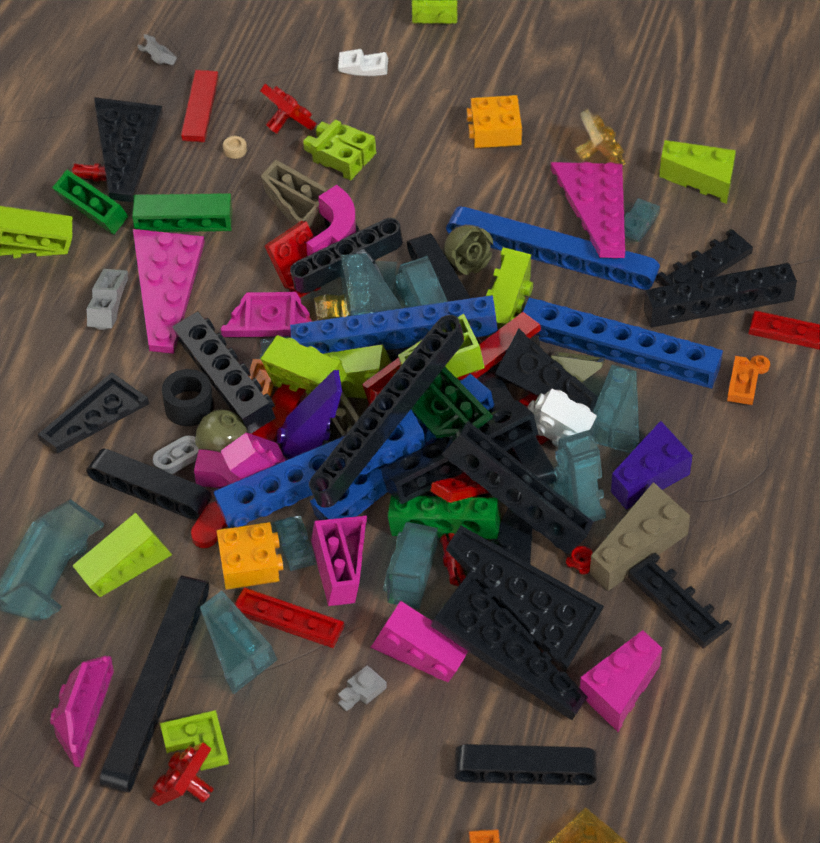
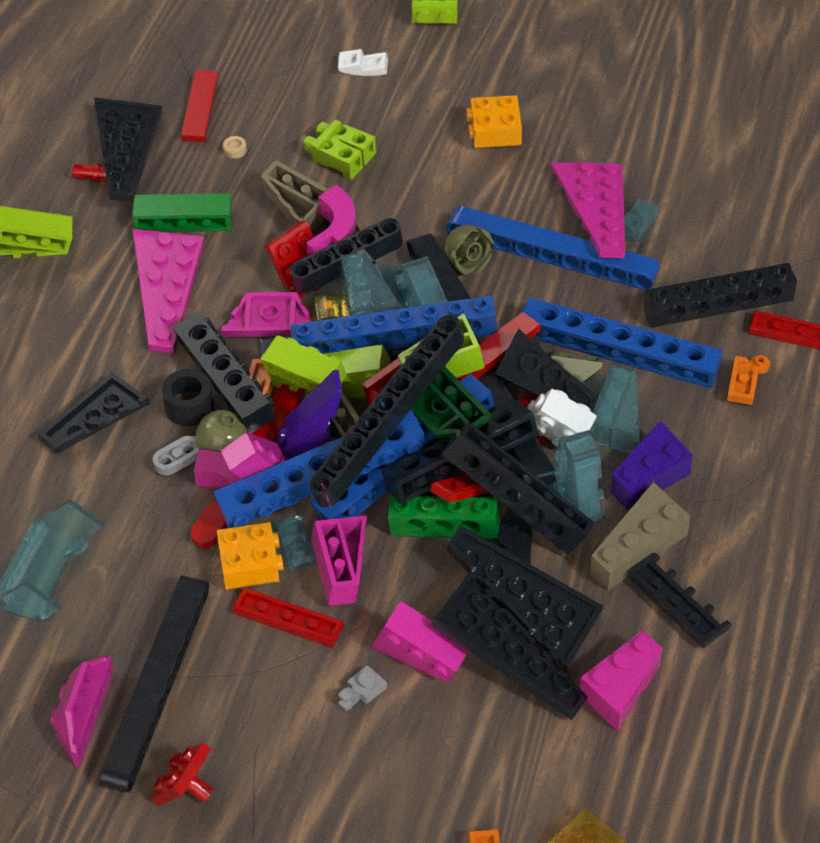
green brick [52,169,129,235] -> none
lime wedge [72,512,172,597] -> none
black beam [86,448,212,520] -> none
light grey slope [87,269,128,330] -> none
light grey plate [138,34,177,65] -> none
lime plate [160,710,229,771] -> none
clear light blue wedge [200,590,277,695] -> none
red plate [260,83,317,134] -> none
clear light blue wedge [383,522,438,609] -> none
red pin [440,533,466,586] -> none
black beam [454,744,597,786] -> none
lime wedge [486,247,533,337] -> none
red plate [566,546,593,574] -> none
clear yellow plate [575,109,626,166] -> none
black hinge [656,229,753,286] -> none
lime wedge [659,140,736,204] -> none

